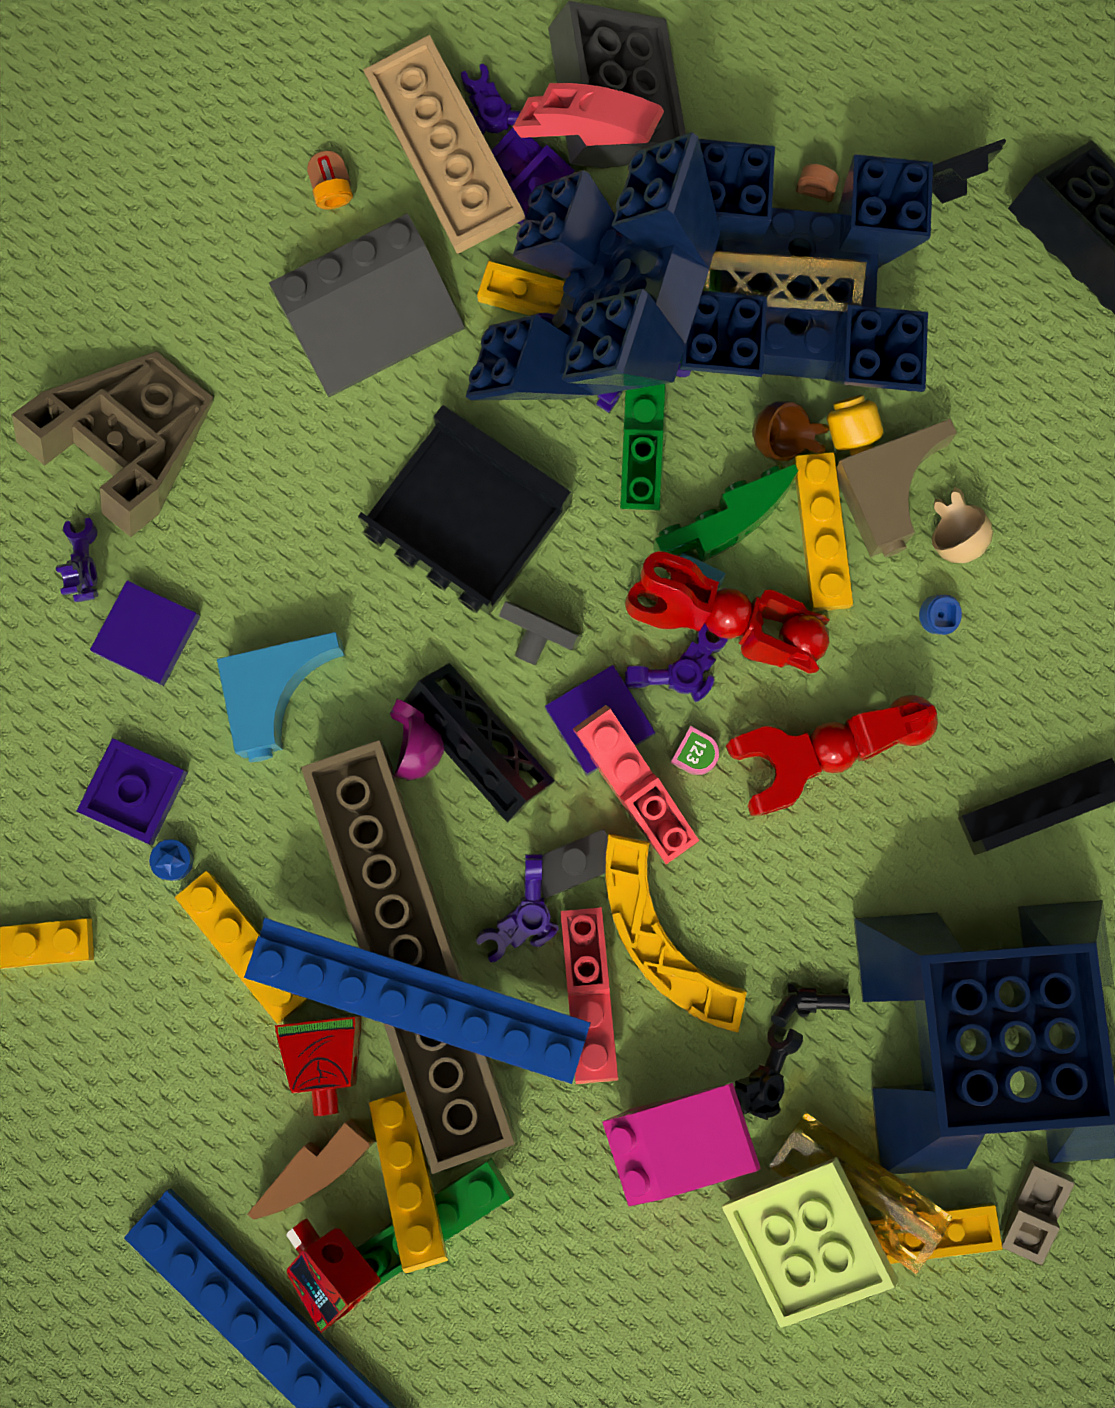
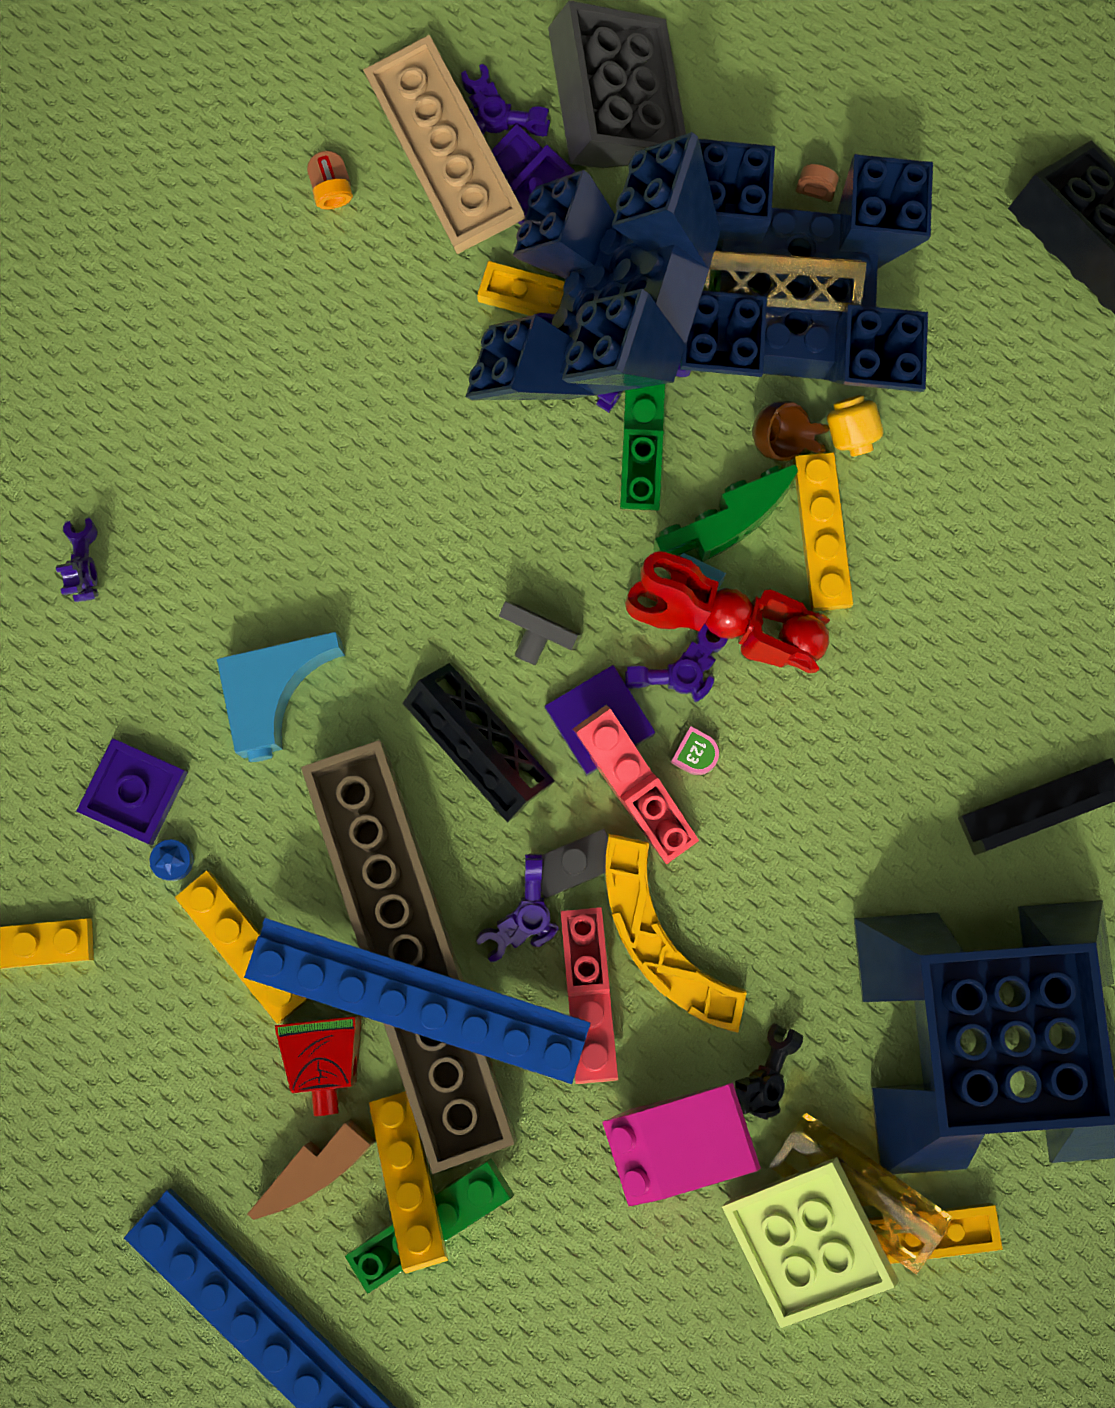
dark tan wedge [12,351,213,537] -> none
dark purple tile [90,581,200,686] -> none
dark grey slope [269,213,465,398] -> none
red torso [286,1219,381,1333] -> none
black panel [358,405,572,615] -> none
magenta piece [389,699,444,781] -> none
coral slope [513,83,664,146] -> none
red piece [726,694,938,816] -> none
black piece [771,984,850,1027] -> none
dark tan arch [836,419,957,557] -> none
blue tile [919,595,962,635] -> none
black piece [932,138,1006,204] -> none
tan piece [932,487,993,563] -> none
dark tan slope [1001,1159,1075,1265] -> none

